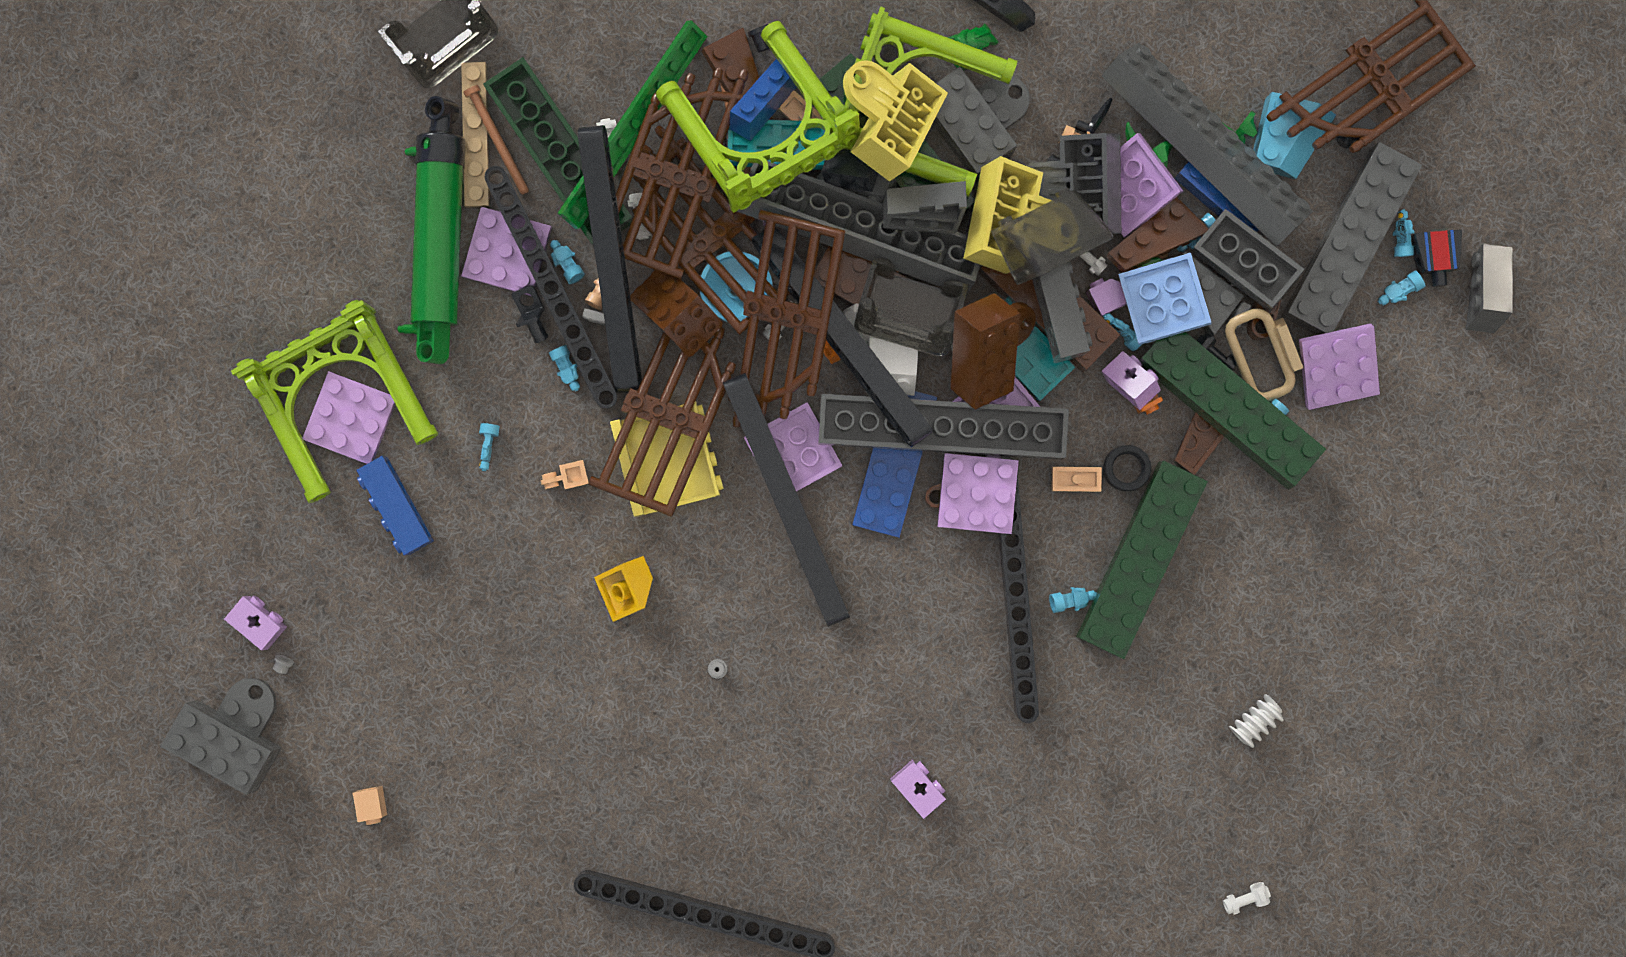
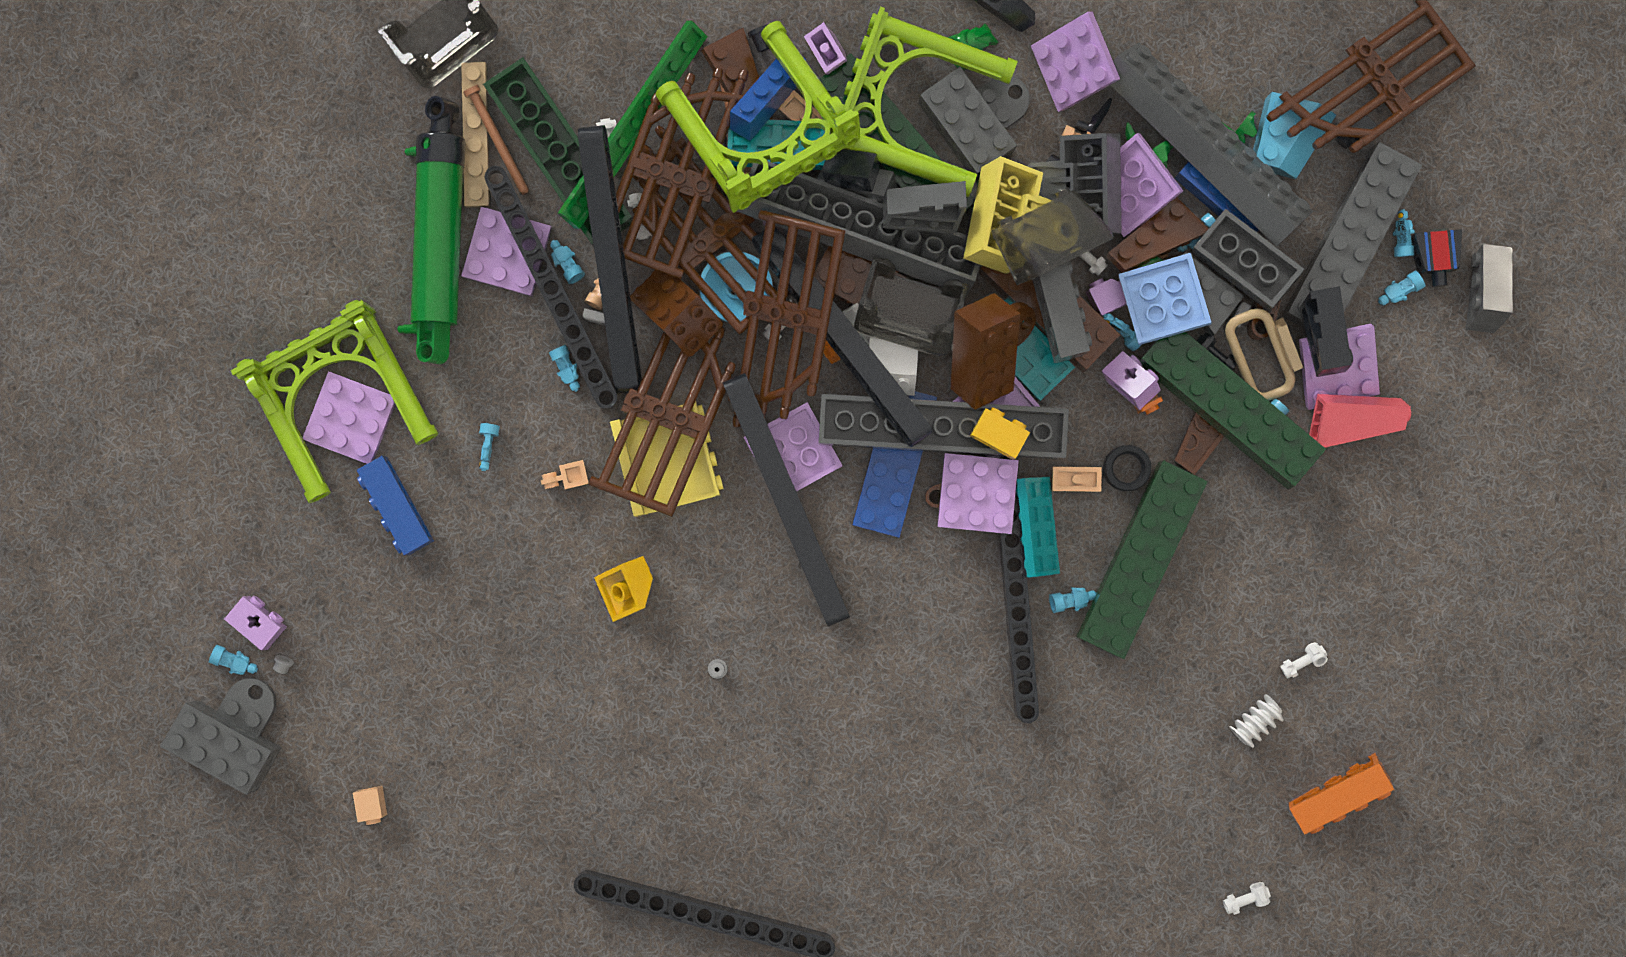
black bracket [511,285,549,343] -> none
light yellow brick [843,60,948,181] -> none
lavender brick [890,759,946,819] -> none
none -> medium azure piece [209,645,258,675]
none -> lavender slope [804,22,847,75]
none -> yellow brick [970,407,1030,460]
none -> teal plate [1016,477,1060,578]
none -> lavender plate [1031,12,1120,112]
none -> white bar [1280,643,1328,679]
none -> orange wedge [1289,753,1394,835]
none -> black wedge [1299,286,1353,377]
none -> coral slope [1309,394,1411,447]

